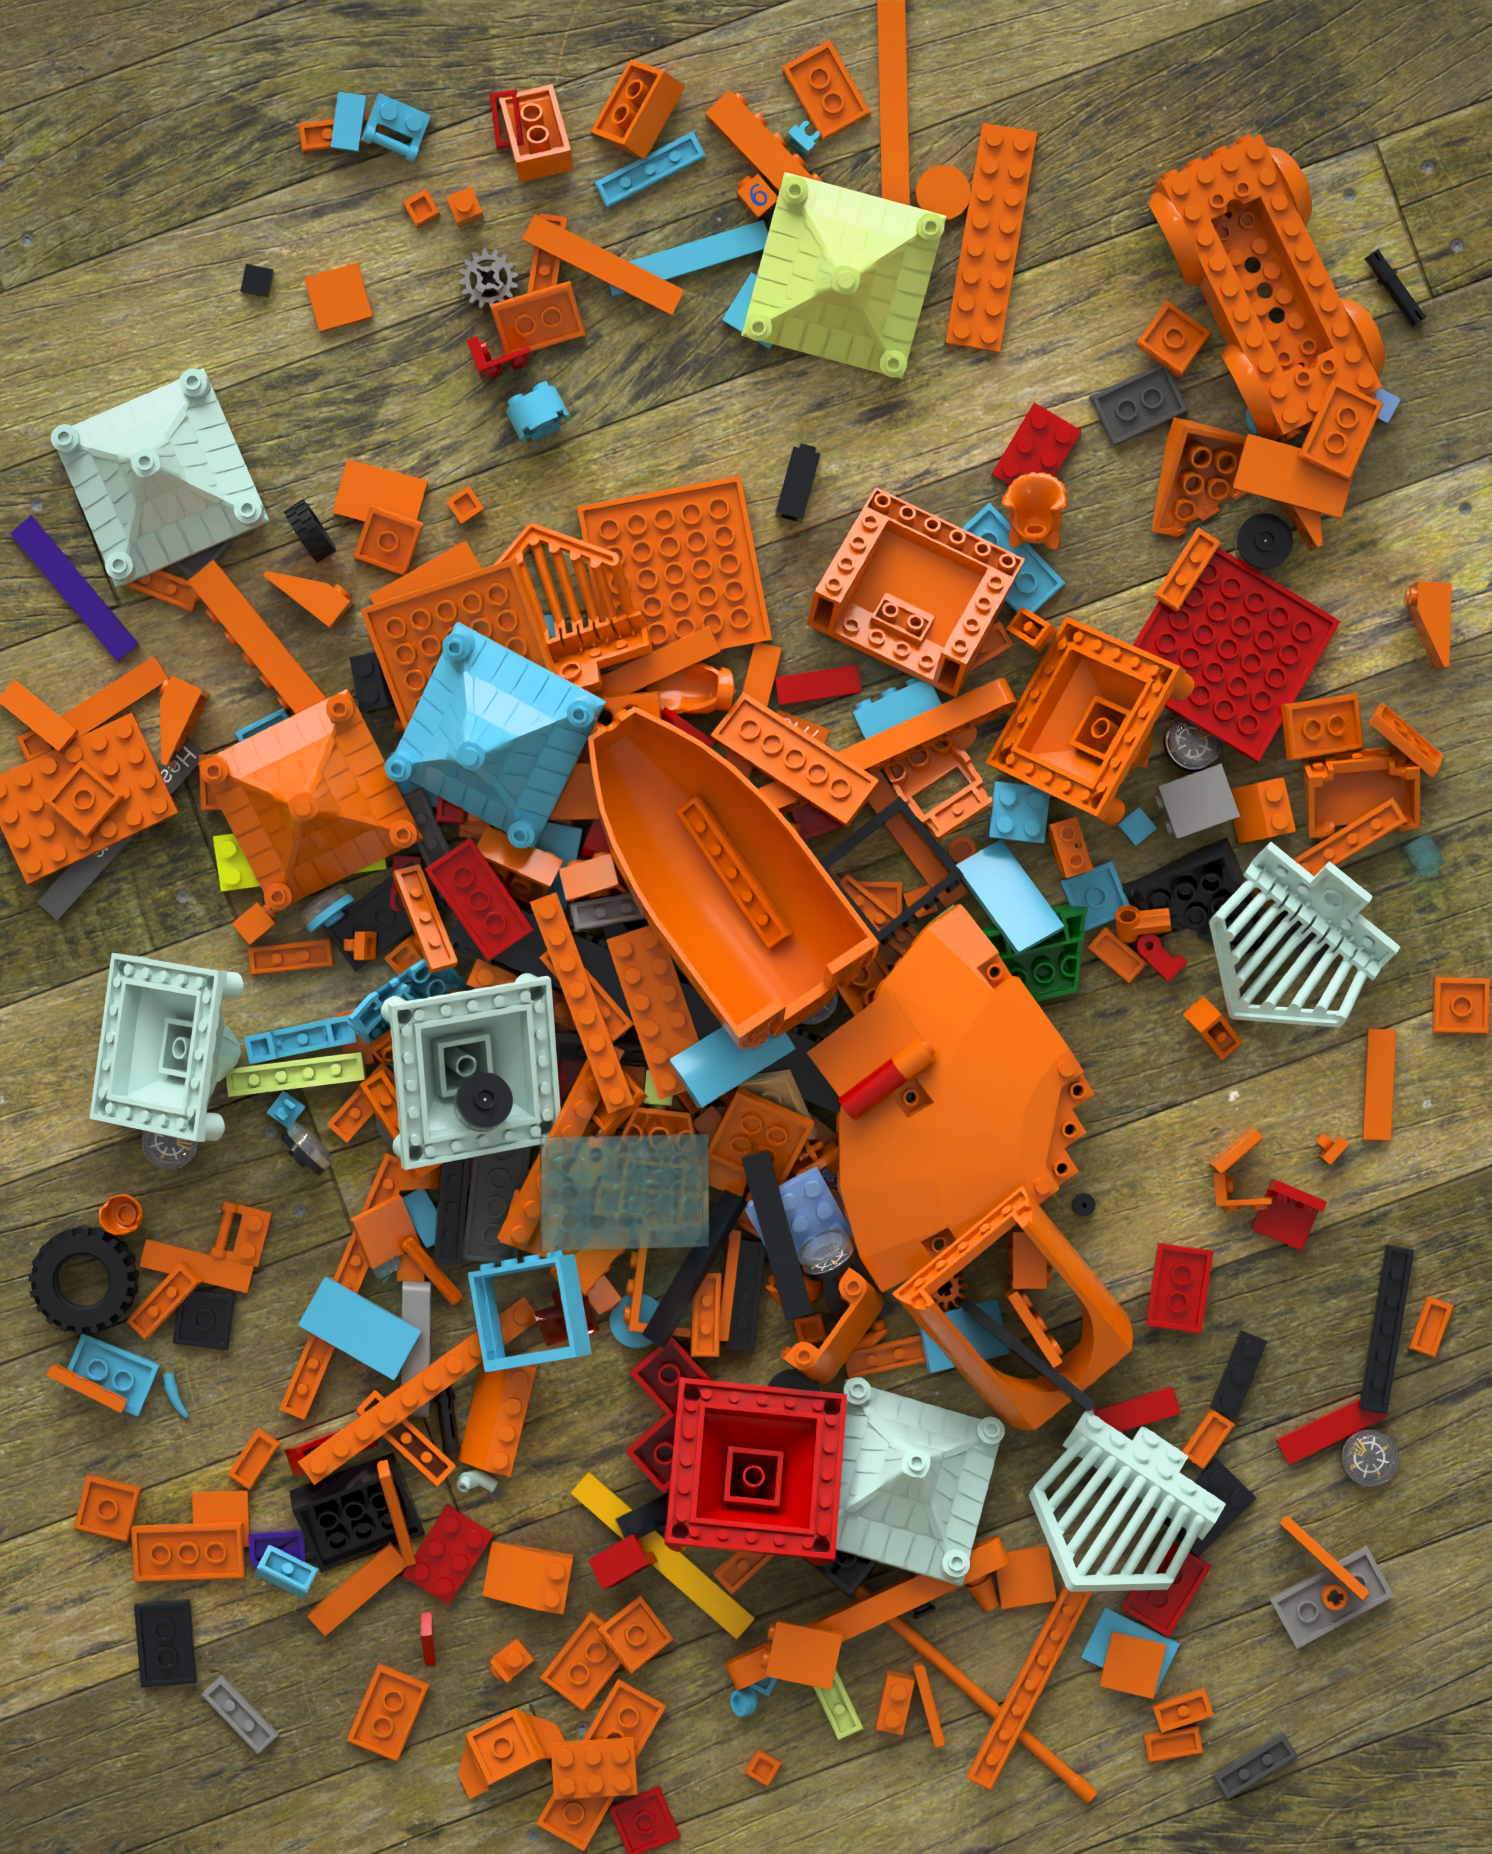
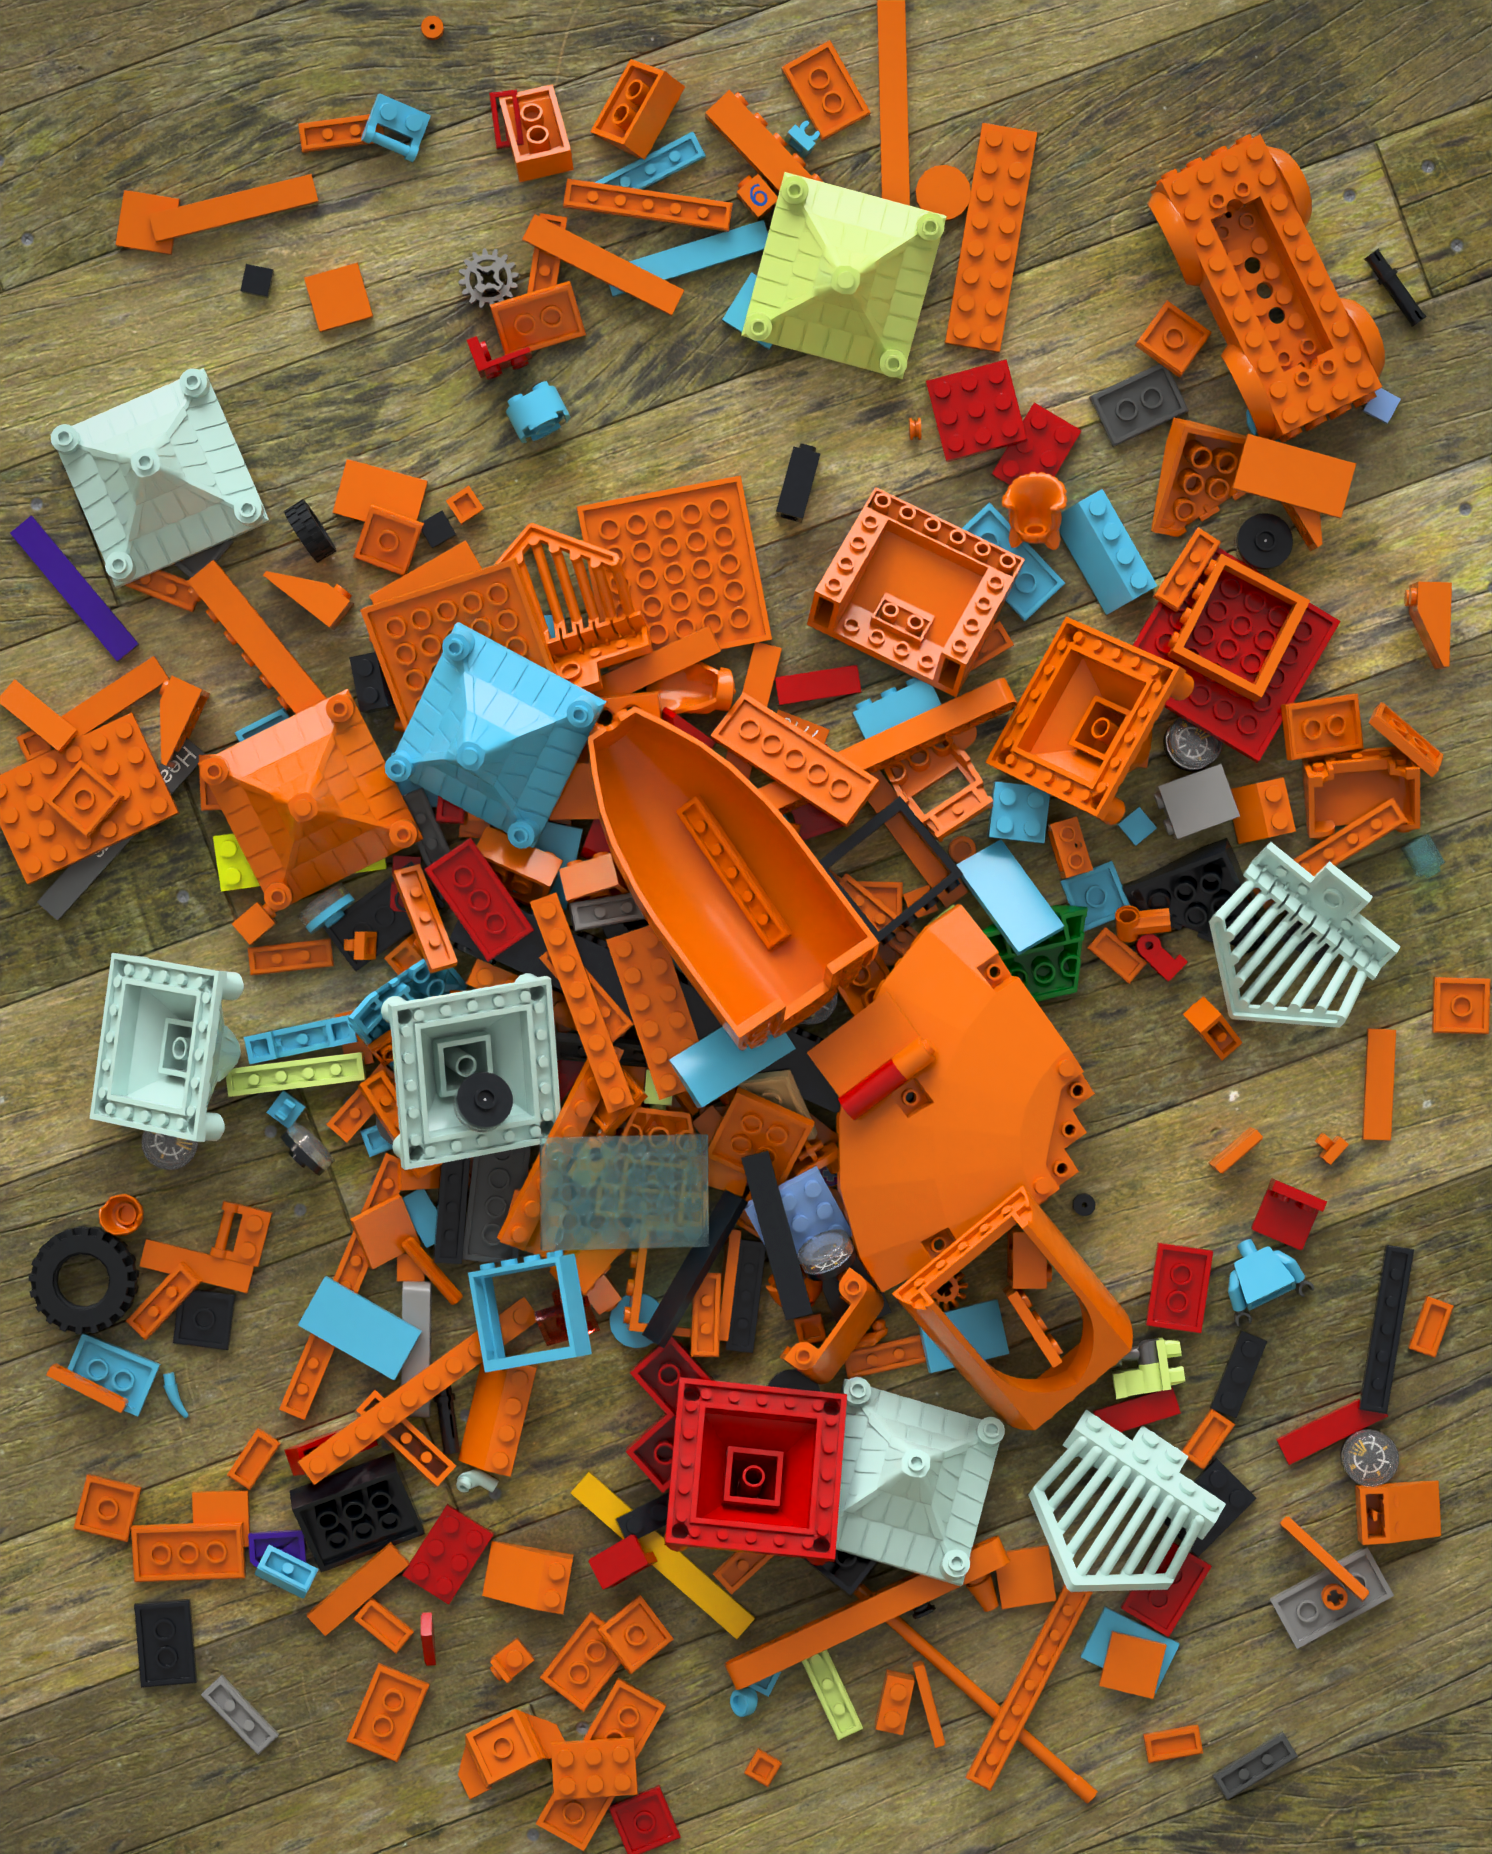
medium azure tile [331,92,367,152] -> none
clear light blue tile [372,1256,401,1283] -> none
orange tile [377,1460,416,1566] -> none
orange tile [402,189,441,228] -> none
orange brick [446,186,484,228] -> none
orange panel [761,1617,843,1690] -> none
black tile [960,1299,1098,1416] -> none
orange slope [1005,607,1057,655] -> none
orange plate [1152,1688,1214,1733] -> none
orange bracket [1214,1170,1275,1211] -> none
orange tile [1297,380,1384,481] -> none
none -> orange tile [116,190,180,255]
none -> orange tile [149,174,319,243]
none -> orange tile [353,1597,414,1654]
none -> medium azure tile [360,1125,393,1157]
none -> orange piece [421,16,444,40]
none -> black tile [422,510,456,549]
none -> orange tile [563,178,733,232]
none -> orange piece [909,418,921,440]
none -> red plate [926,359,1028,462]
none -> medium azure slope [1059,489,1157,615]
none -> yellowish green hips [1111,1337,1185,1399]
none -> orange window [1168,554,1310,702]
none -> medium azure torso [1228,1239,1314,1327]
none -> orange slope [1355,1480,1441,1545]

